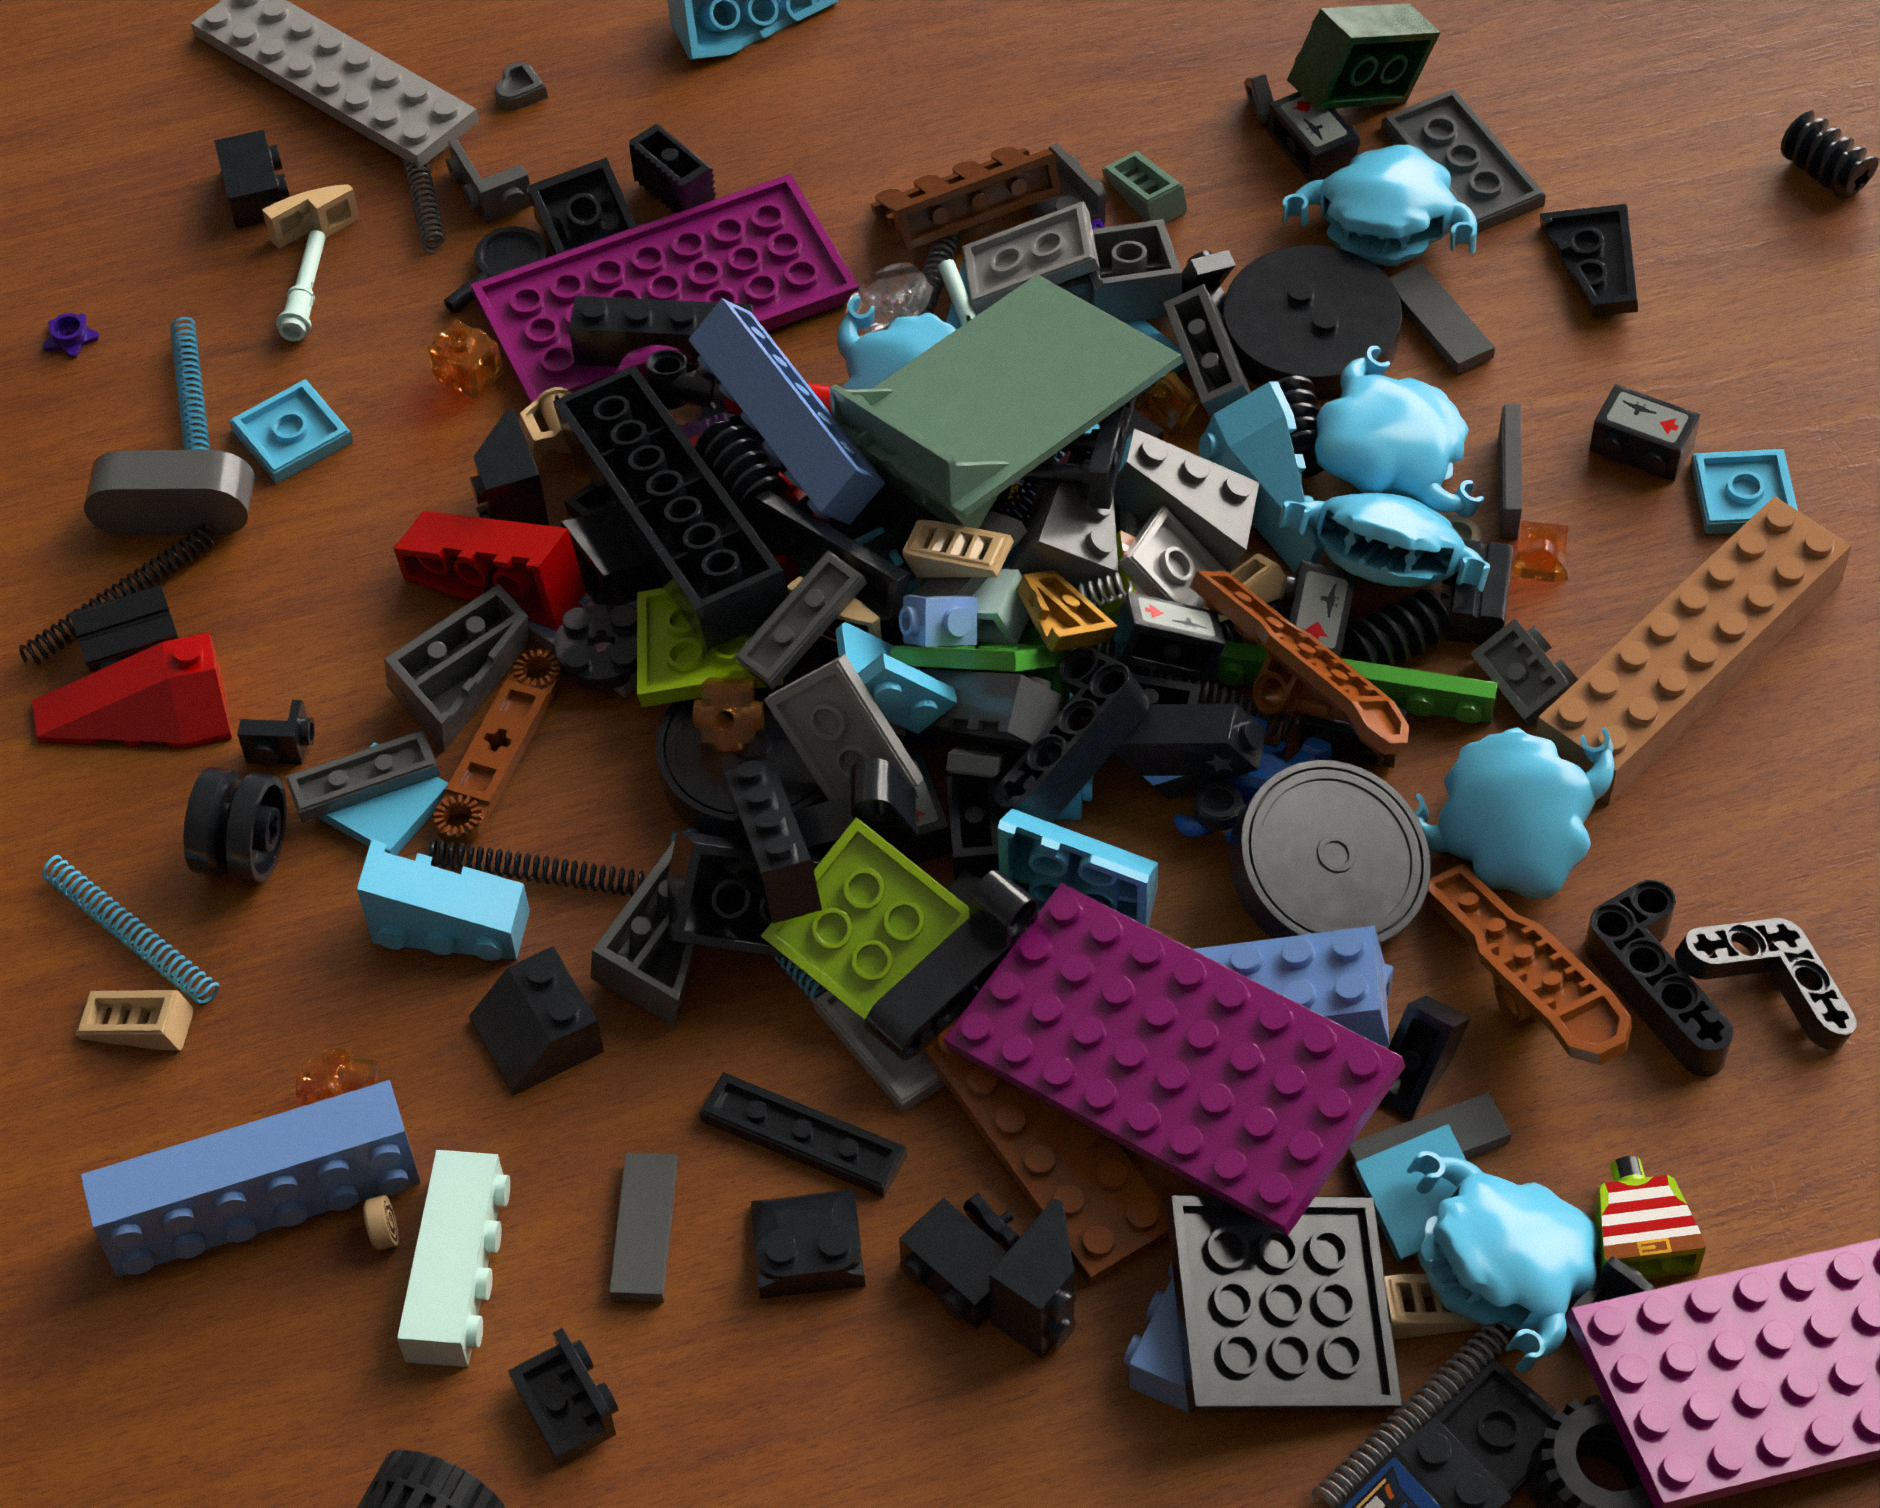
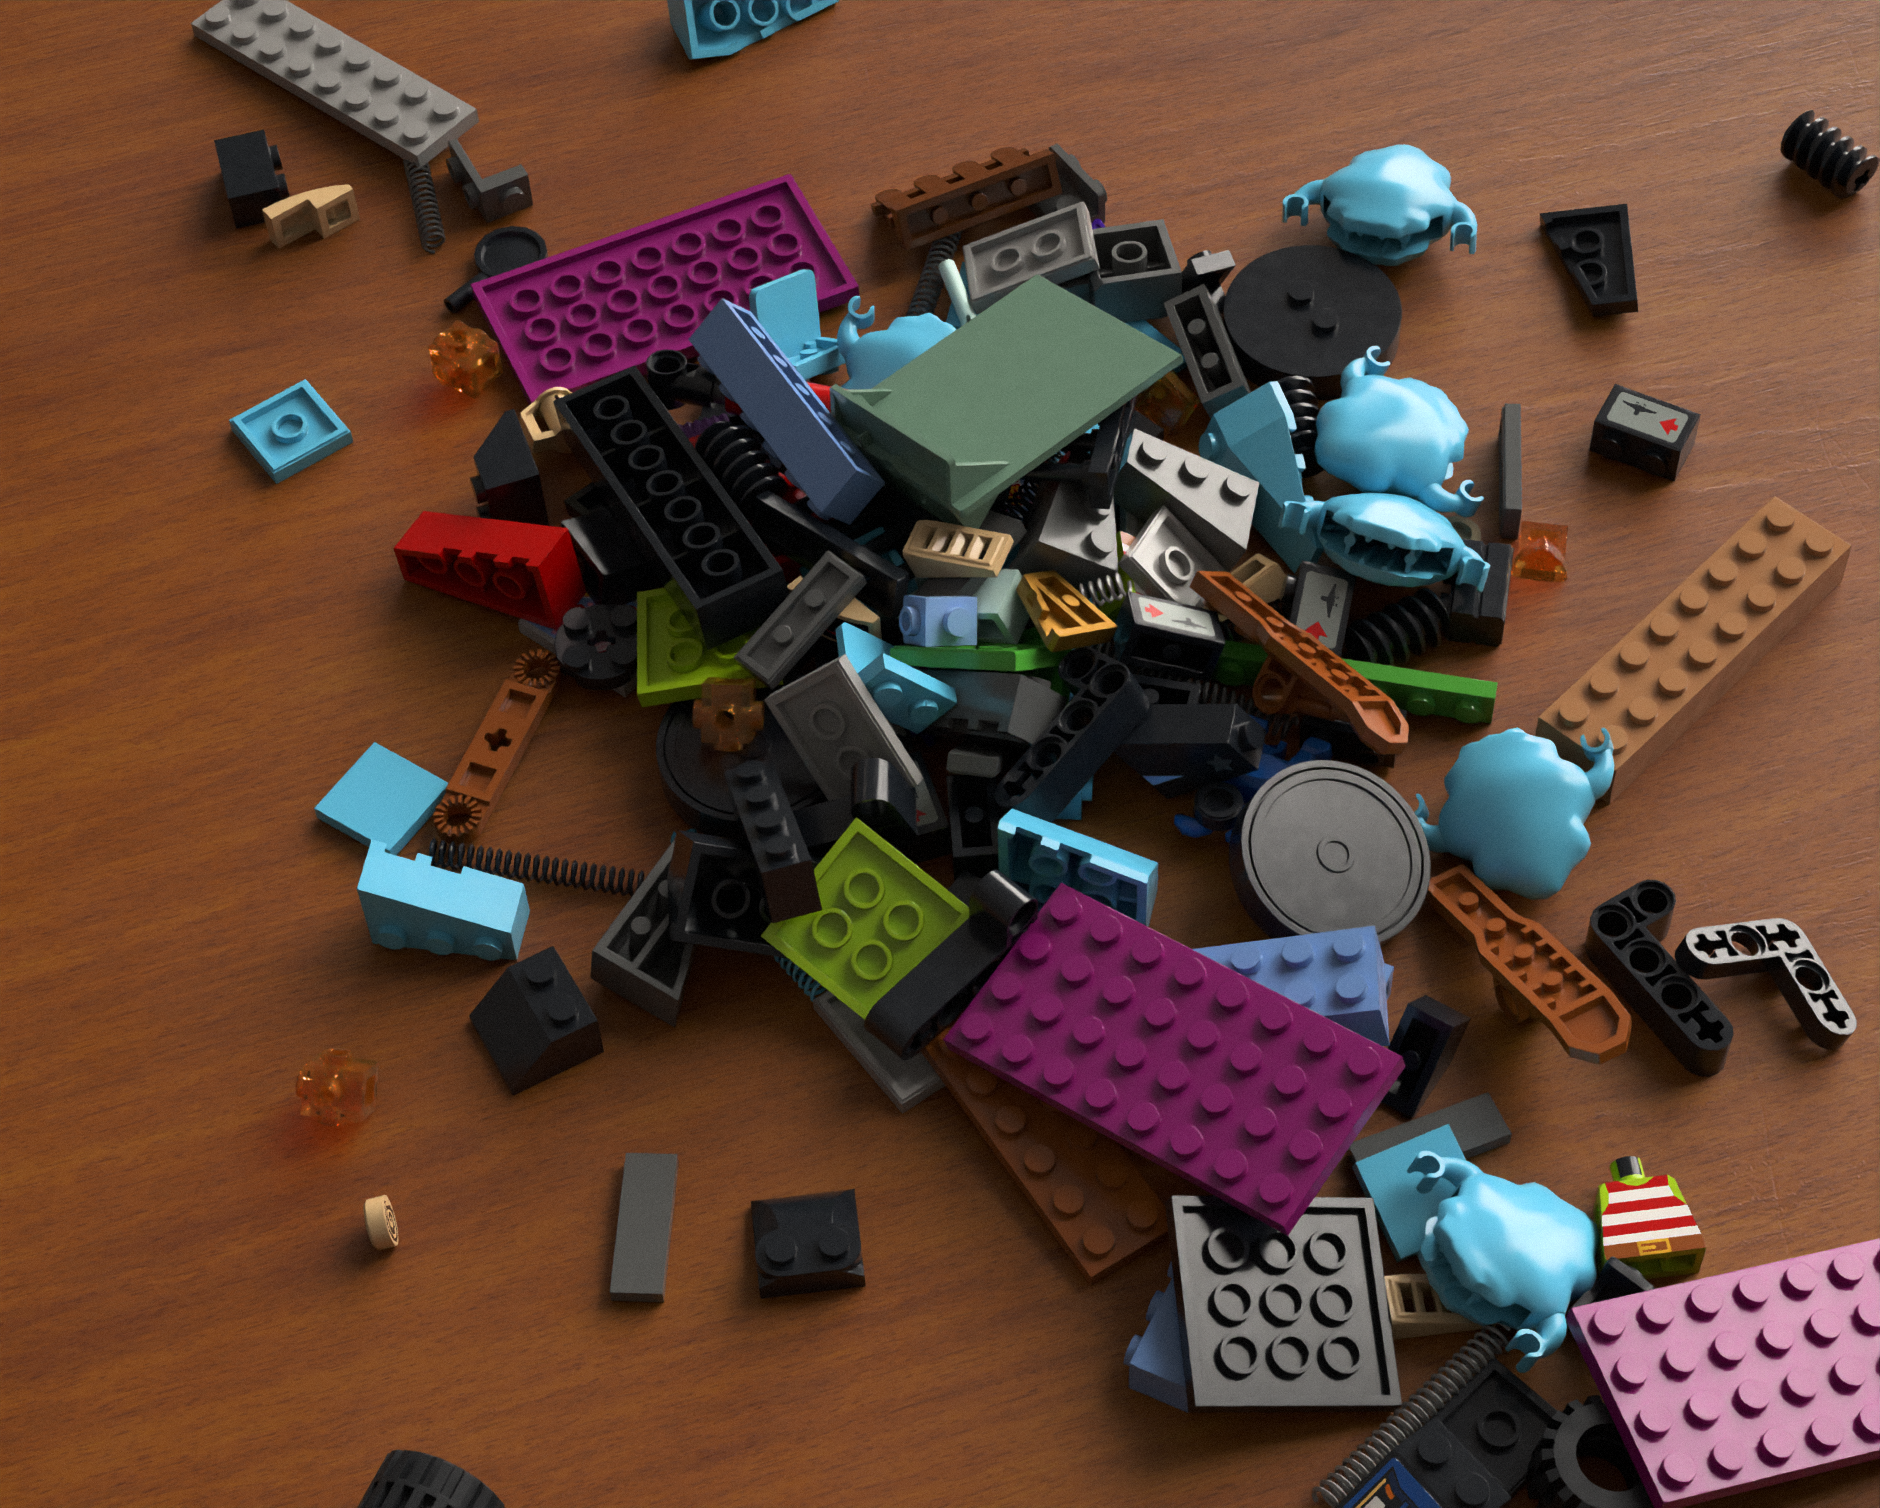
black piece [19,523,215,665] -> none
red wedge [32,632,232,749] -> none
dark purple plate [42,313,99,358] -> none
medium azure piece [42,855,219,1004] -> none
black brick [70,585,179,670] -> none
tan slope [76,990,193,1051] -> none
medium blue brick [81,1080,421,1277] -> none
dark grey plant [84,450,255,535] -> none
medium azure piece [170,317,210,450] -> none
black wheel [183,767,287,883] -> none
black bracket [237,700,315,766] -> none
light aqua pin [276,230,326,341] -> none
dark grey tile [285,730,440,823] -> none
dark grey wedge [384,584,529,752] -> none
light aqua brick [397,1150,510,1367] -> none
dark grey tile [494,62,548,110] -> none
black bracket [508,1328,619,1466] -> none
black slope [527,157,637,255] -> none
black arch [569,296,754,367] -> none
black brick [629,124,717,213] -> none
black tile [699,1072,907,1197] -> none
clear plate [846,263,933,337] -> none
black brick [899,1197,1007,1329] -> none
black piece [963,1193,1020,1252] -> none
black slope [989,1198,1076,1359] -> none
sand green slope [1102,151,1187,224] -> none
dark grey tile [1244,73,1274,125] -> none
black brick [1268,91,1360,182] -> none
dark green brick [1287,3,1441,110] -> none
dark grey tile [1381,89,1546,233] -> none
dark grey tile [1388,263,1495,374] -> none
dark grey bracket [1470,618,1578,726] -> none
medium azure tile [1690,449,1798,534] -> none
none -> medium azure bracket [749,269,846,382]

